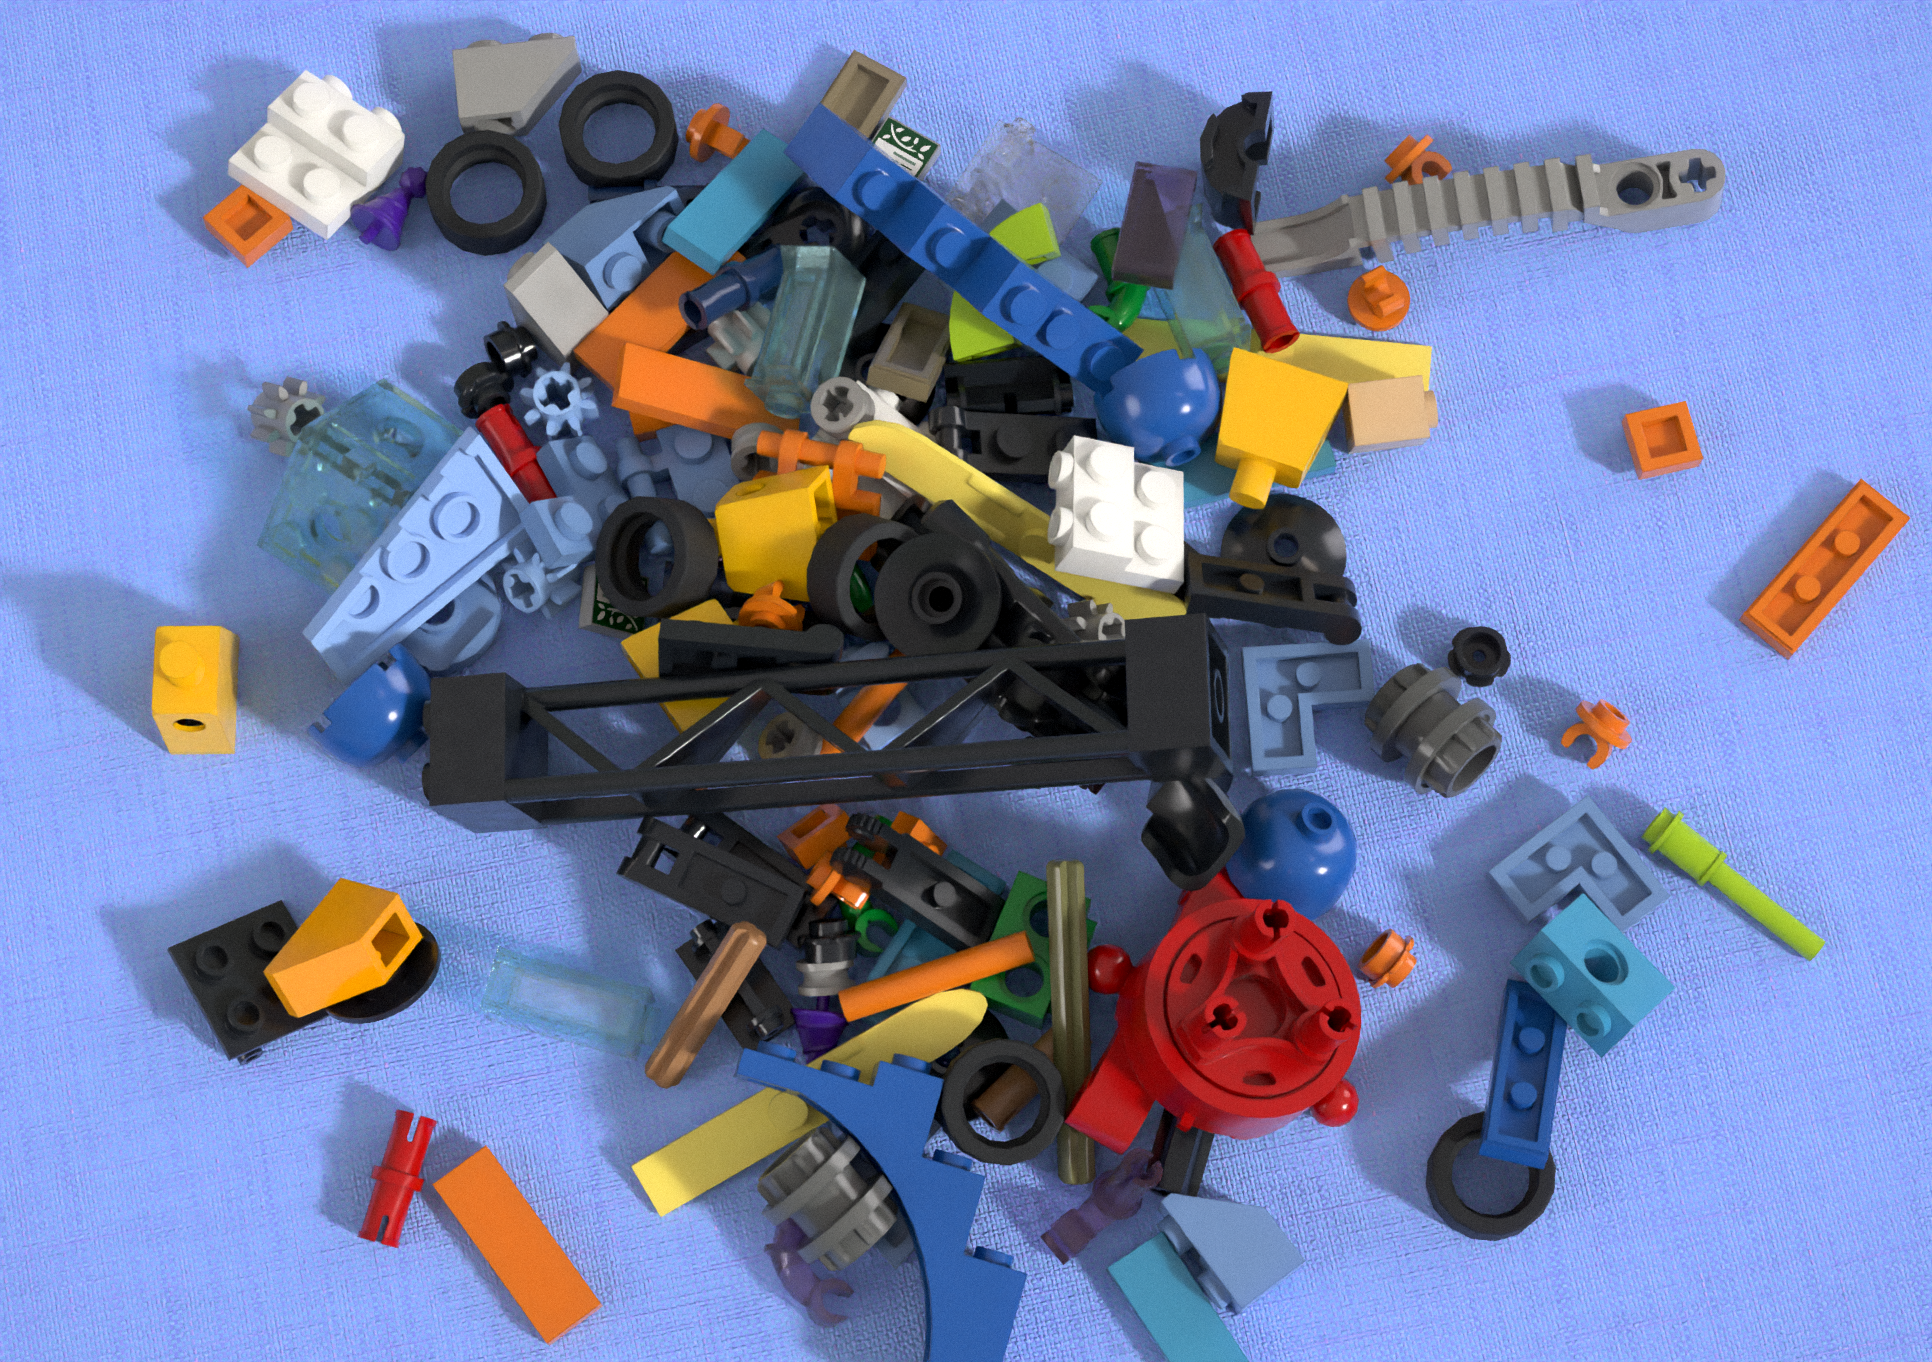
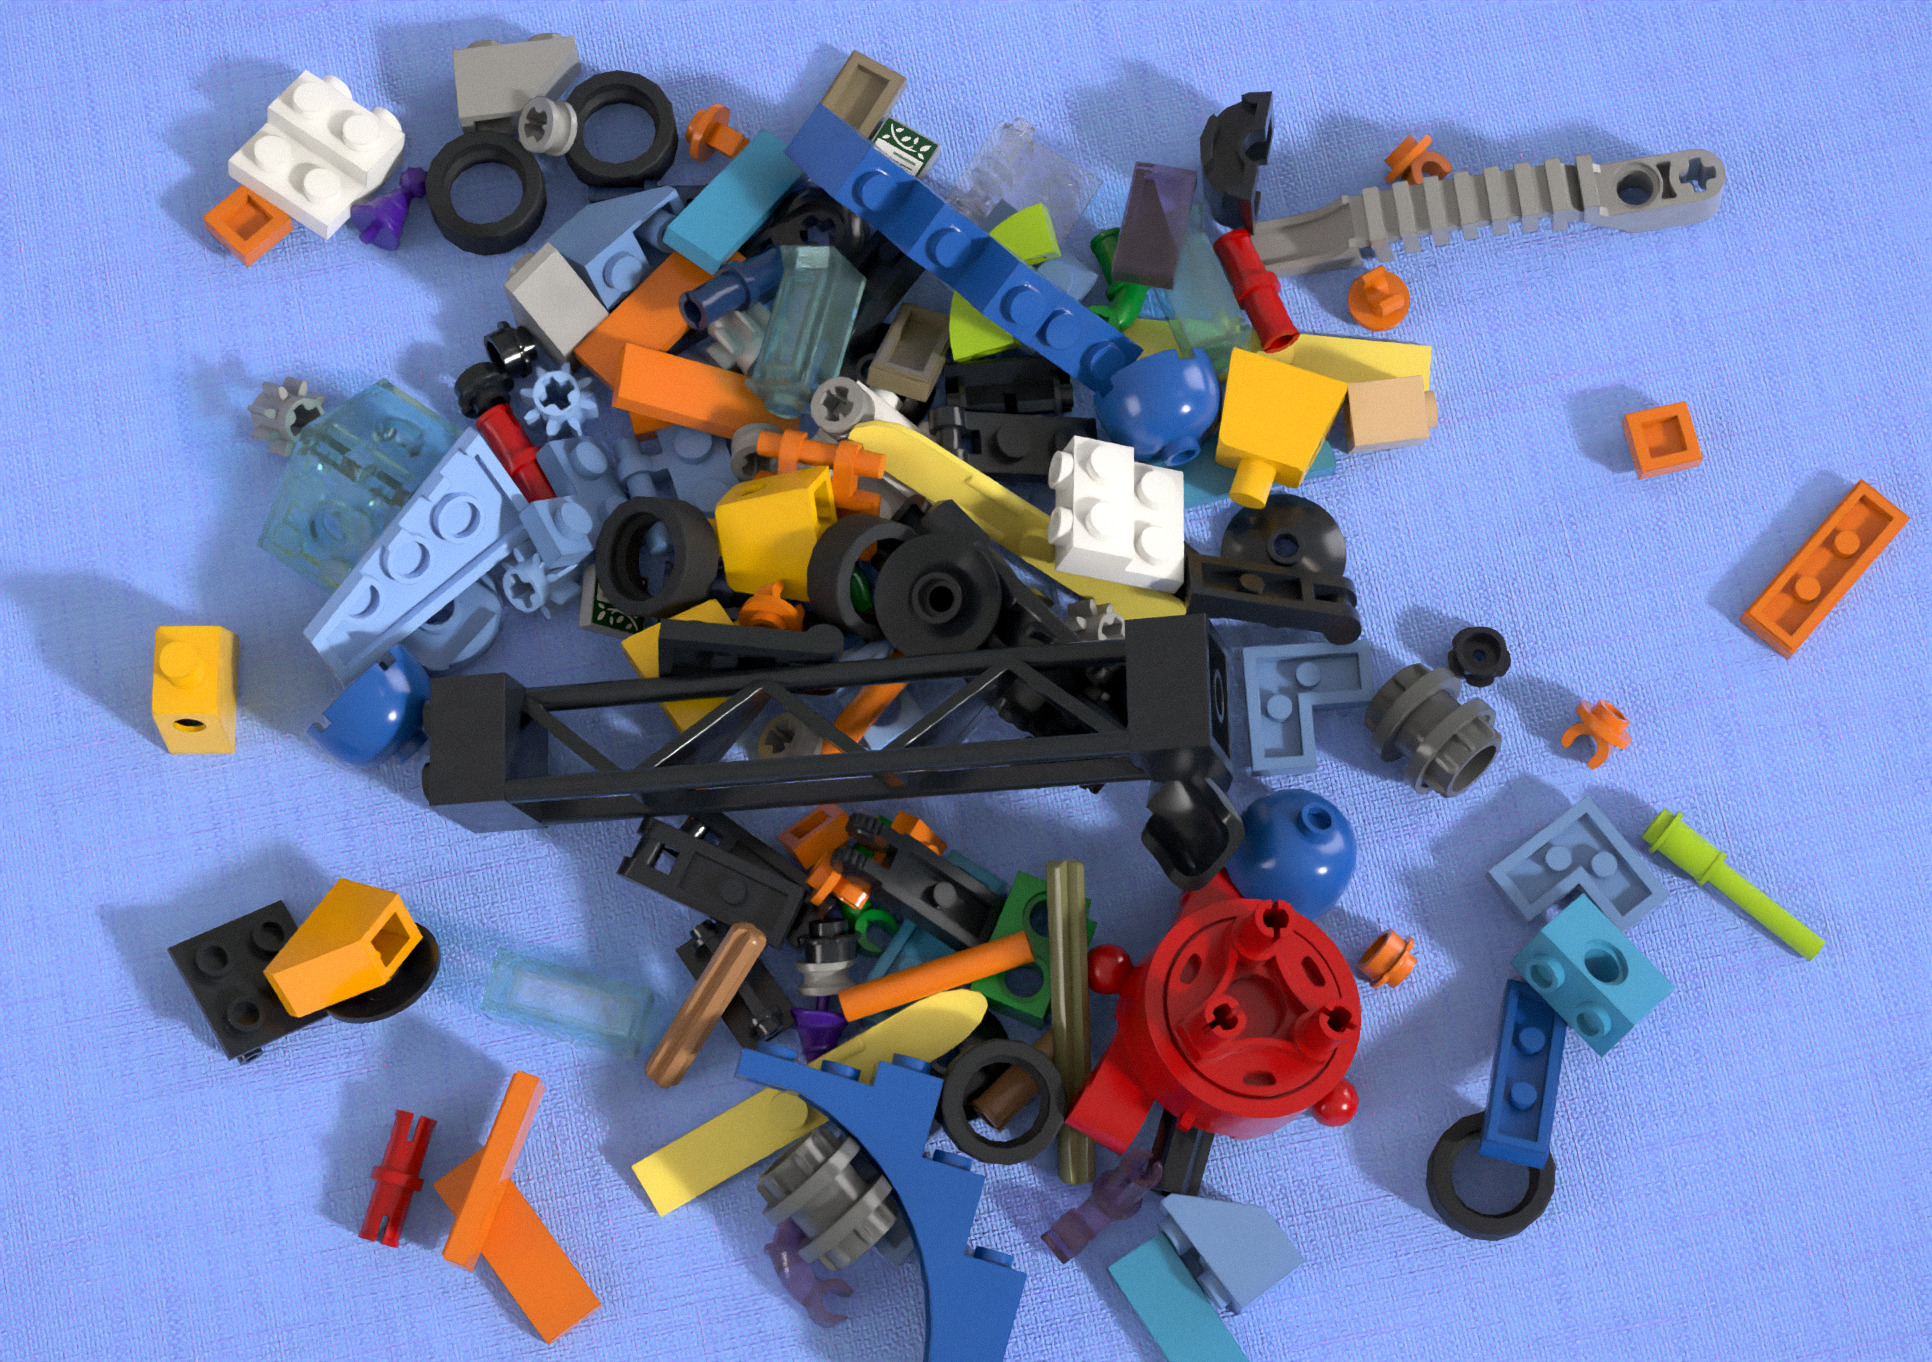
none -> orange tile [441,1070,546,1273]
none -> light grey bush [518,97,578,156]

